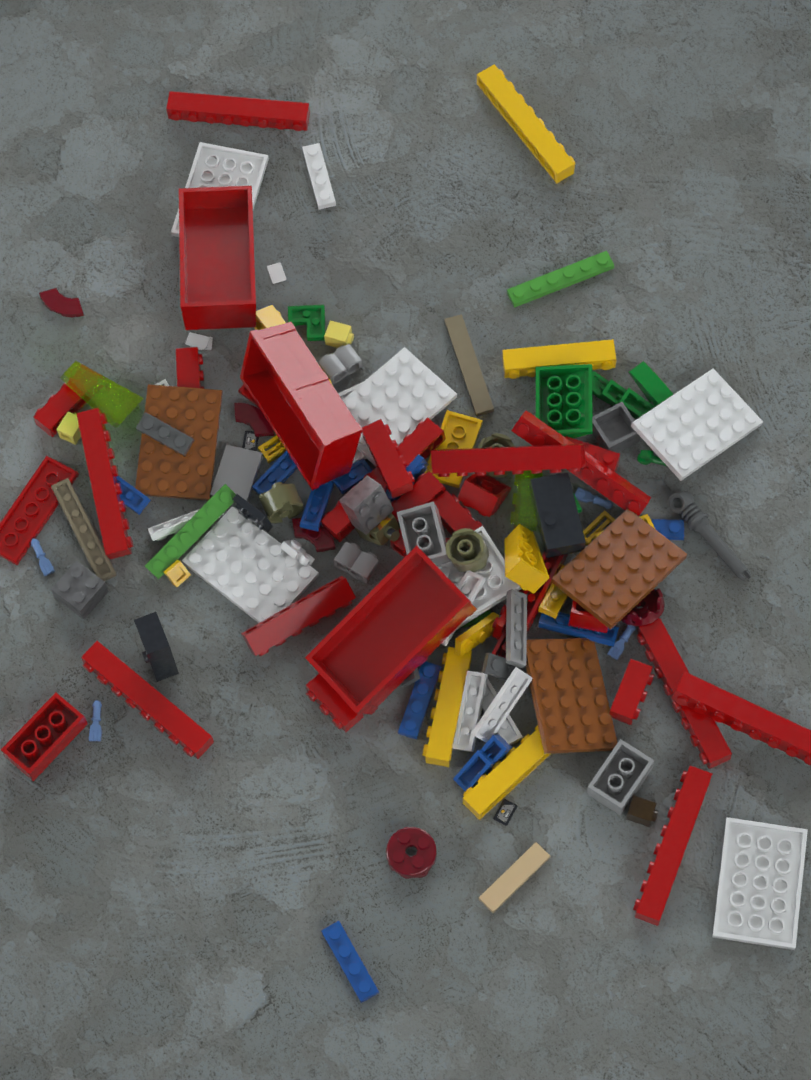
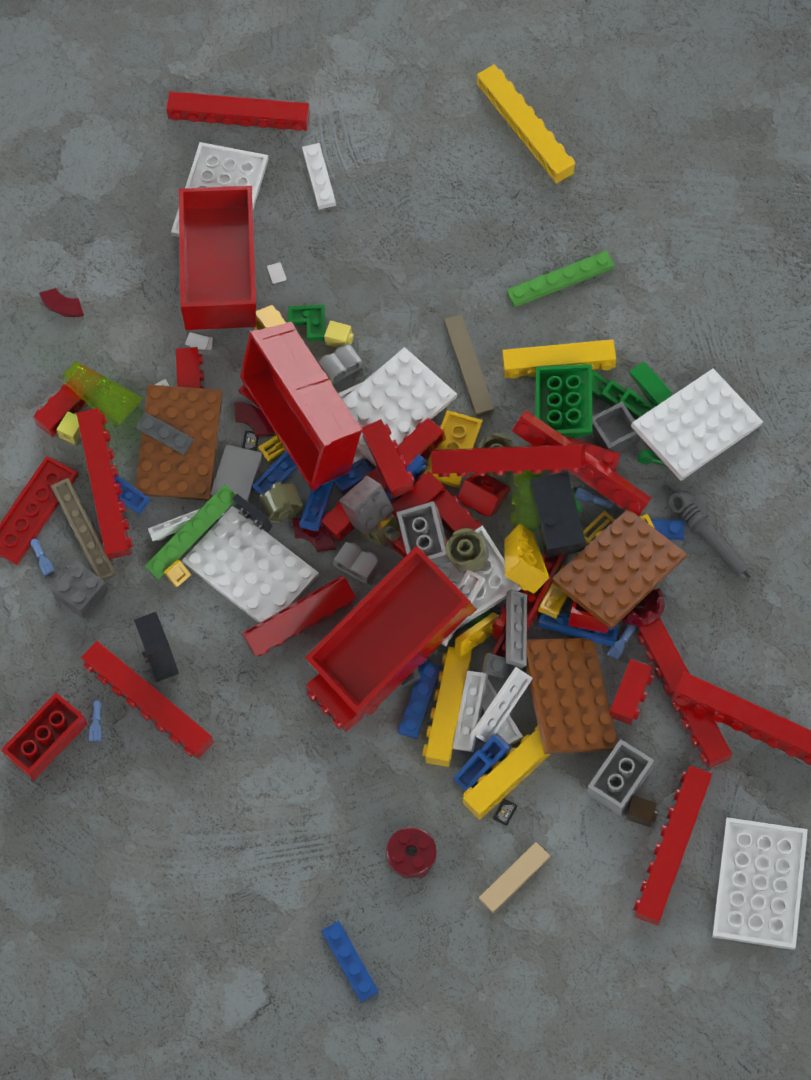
white plate [280,540,315,566] -> none

